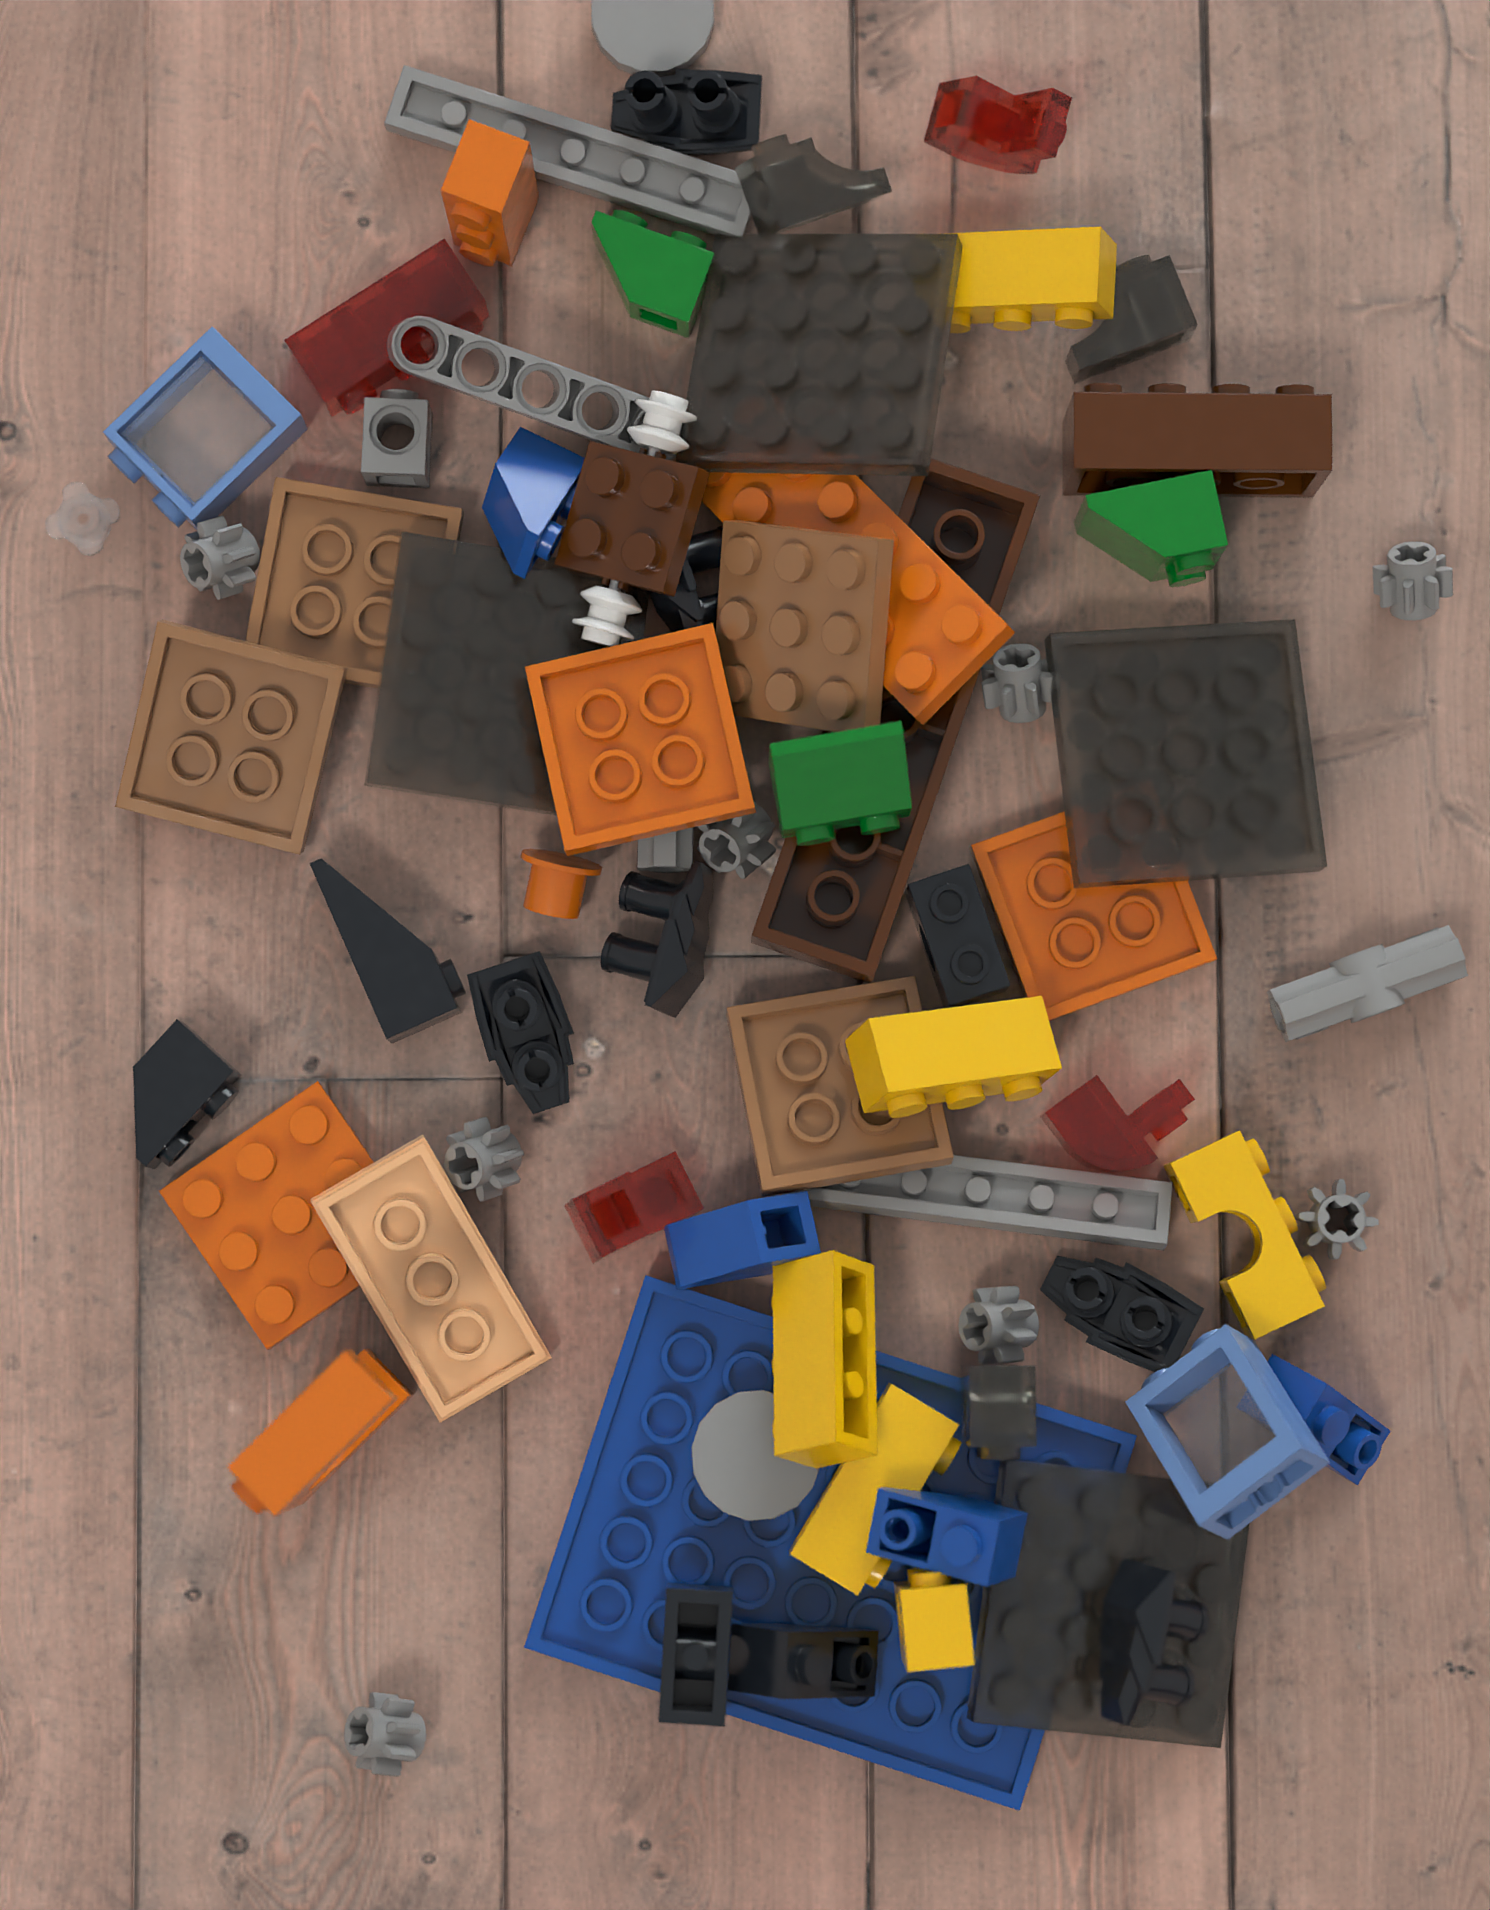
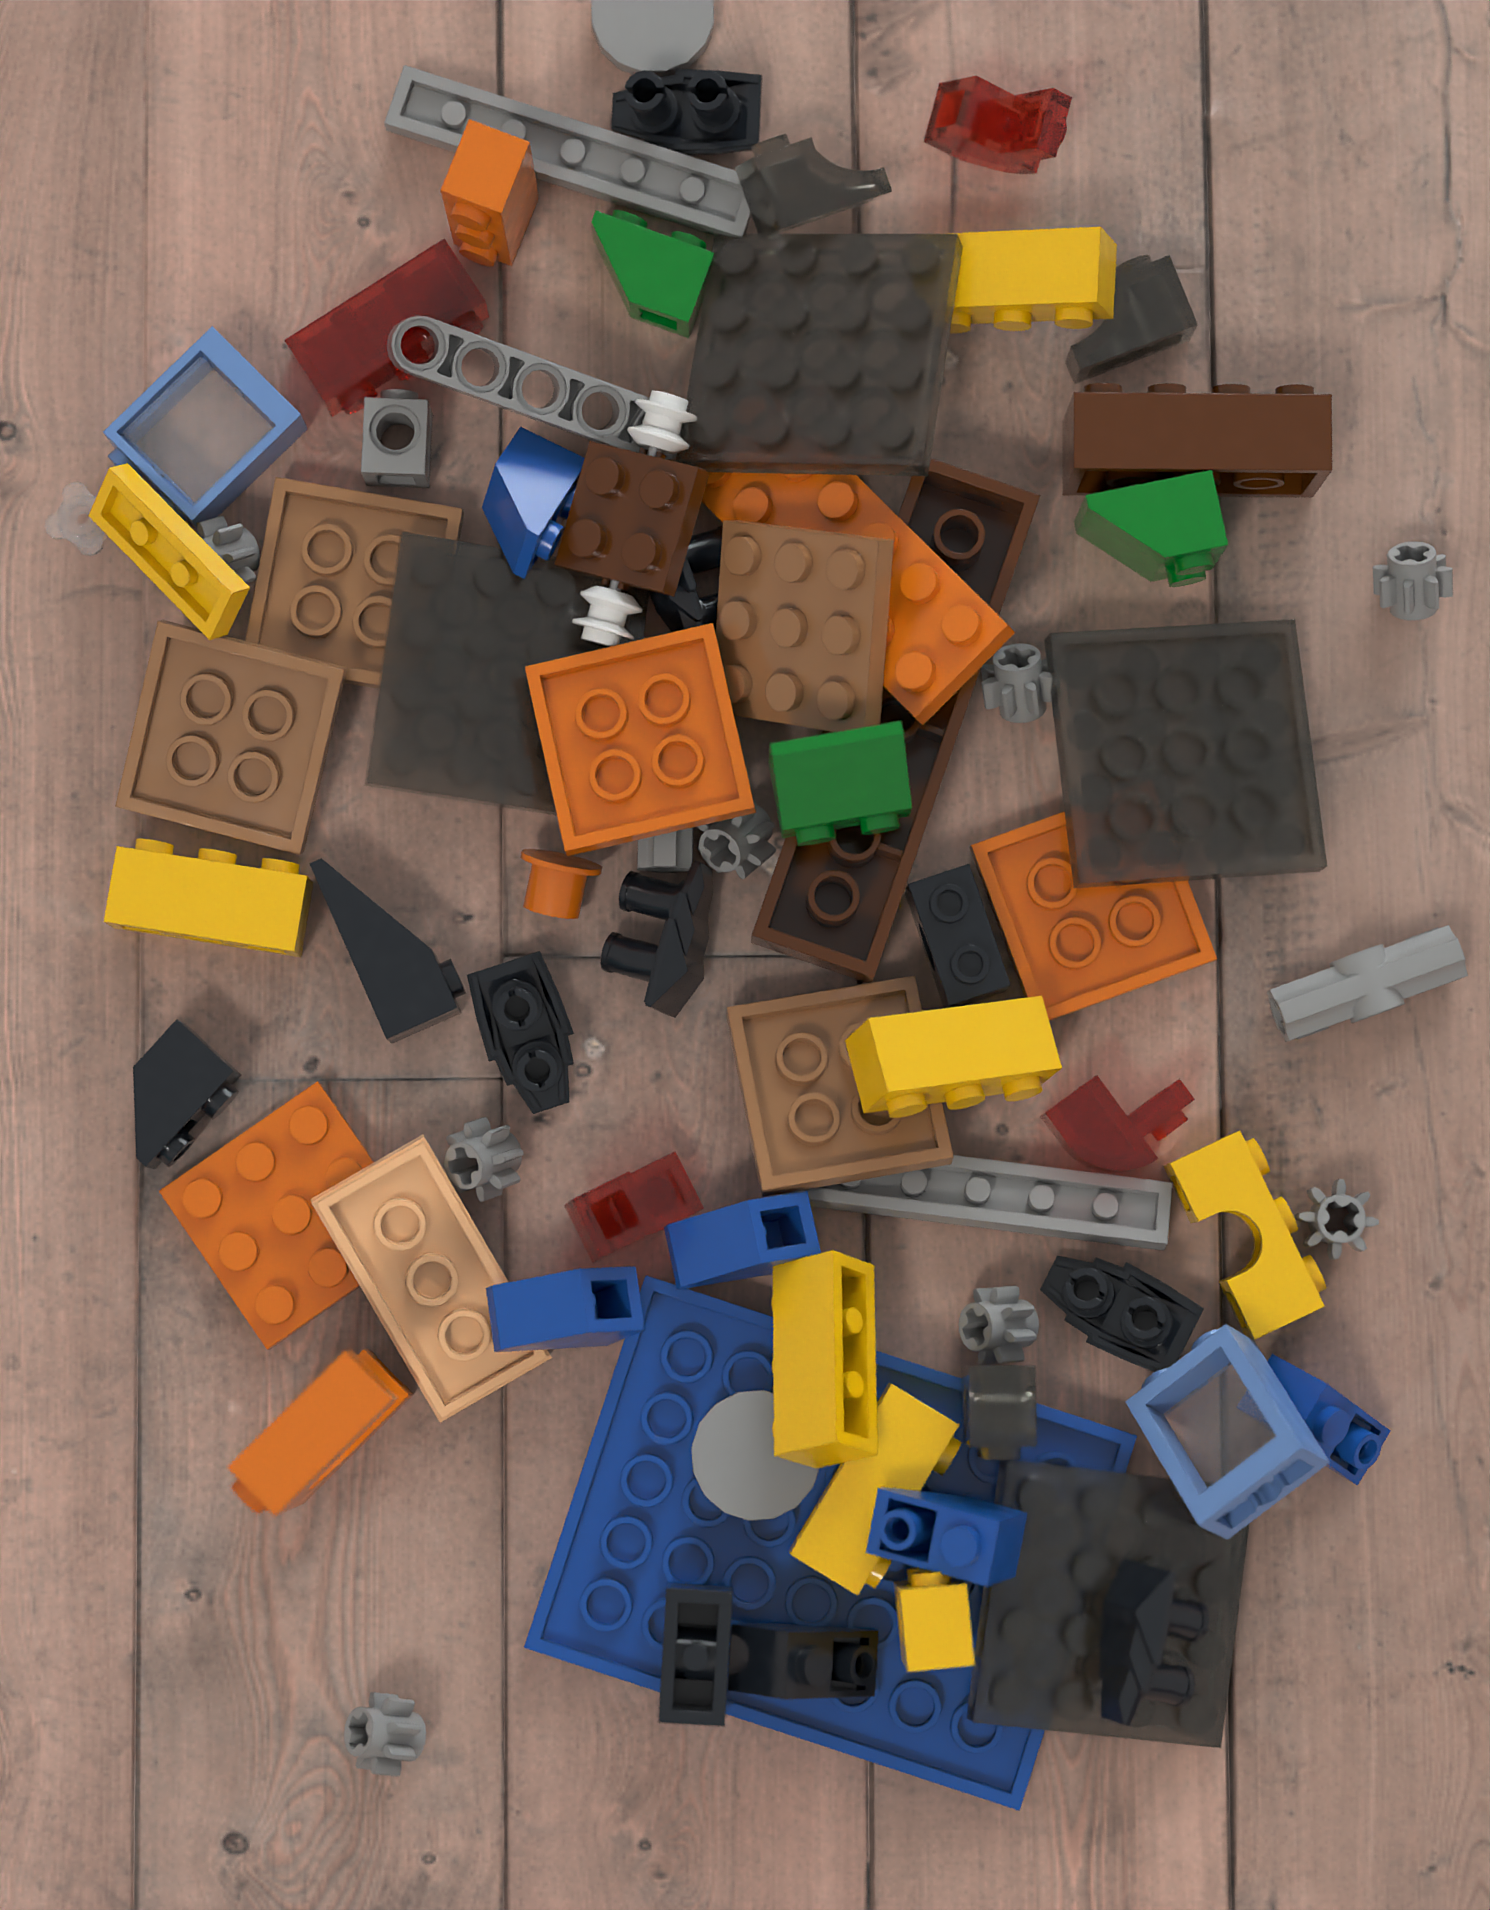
none -> yellow plate [88,463,250,640]
none -> yellow brick [104,838,314,958]
none -> blue slope [486,1266,645,1352]

